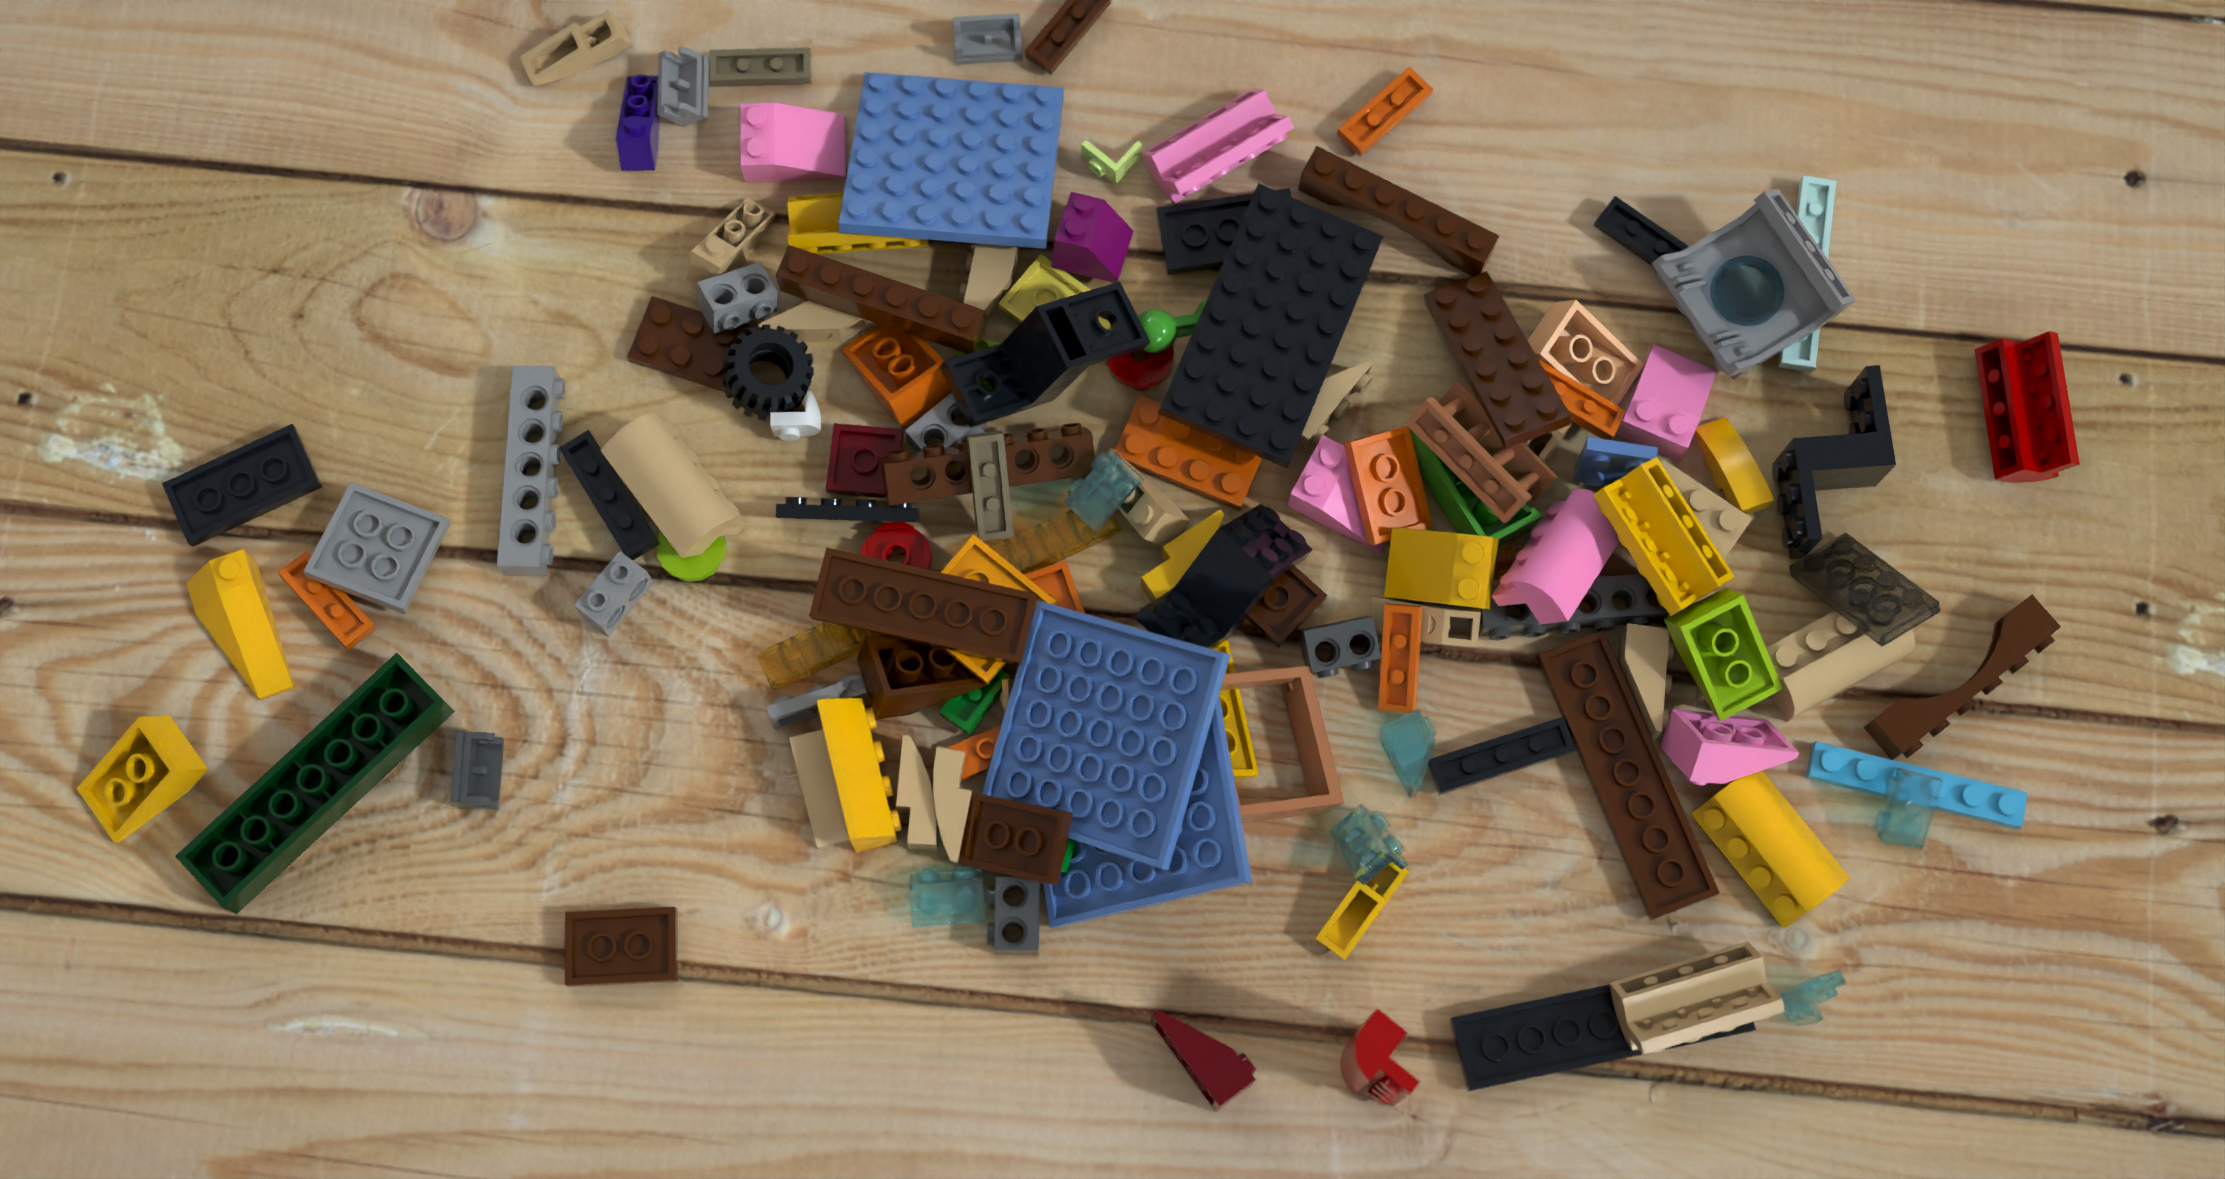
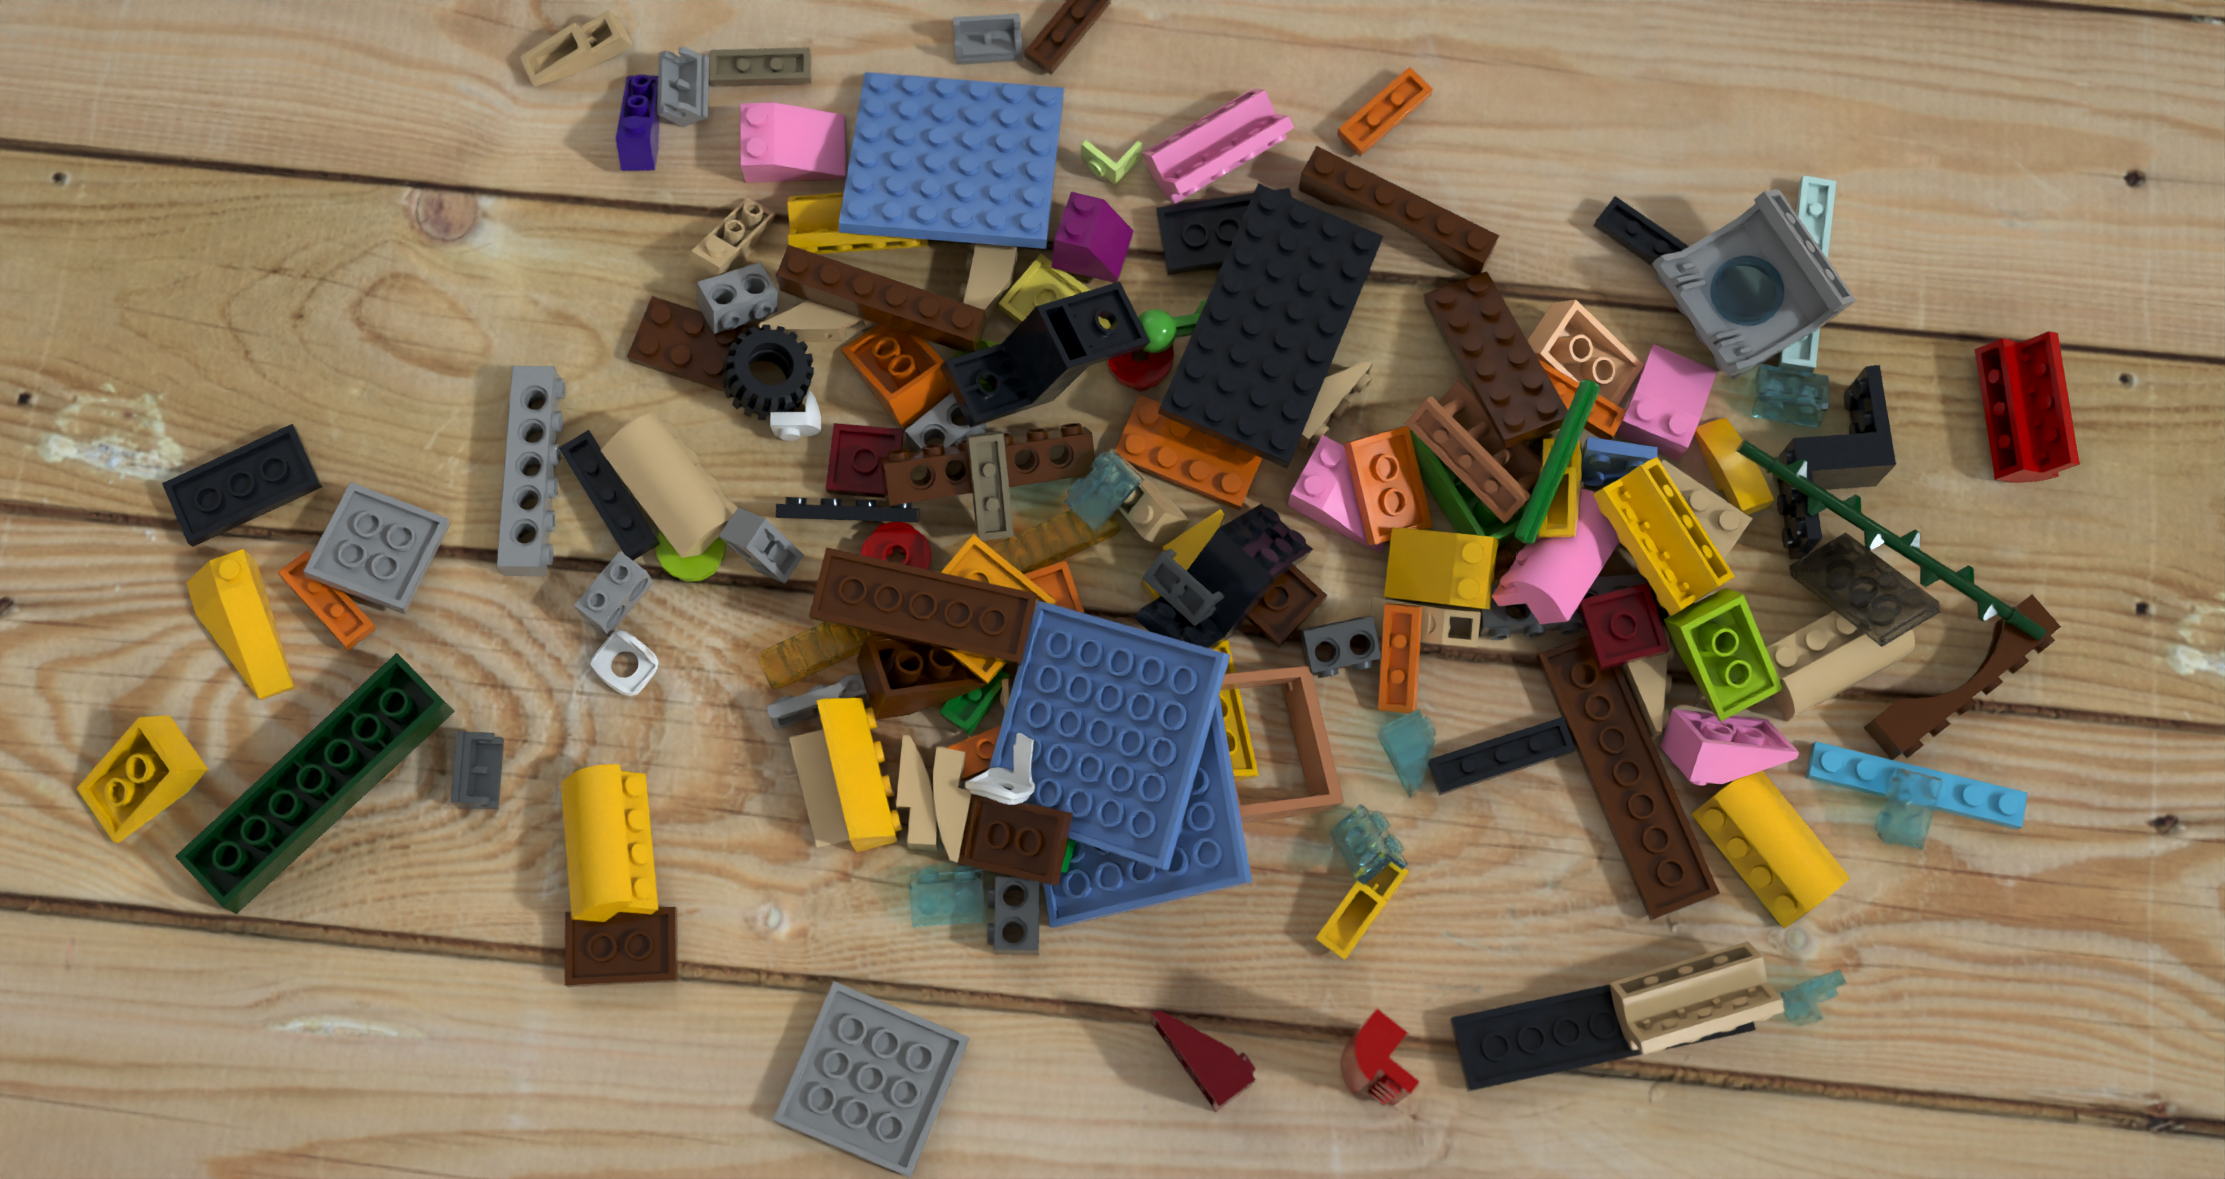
none -> yellow brick [561,764,659,922]
none -> white piece [590,630,659,696]
none -> light grey brick [719,507,804,584]
none -> light grey plate [773,981,969,1178]
none -> white piece [965,733,1035,805]
none -> dark grey hinge [1142,549,1224,626]
none -> green axle [1515,379,1600,544]
none -> yellow slope [1538,438,1583,538]
none -> dark red plate [1578,583,1670,671]
none -> dark green plant [1737,439,2047,641]
none -> clear light blue bracket [1752,364,1829,428]

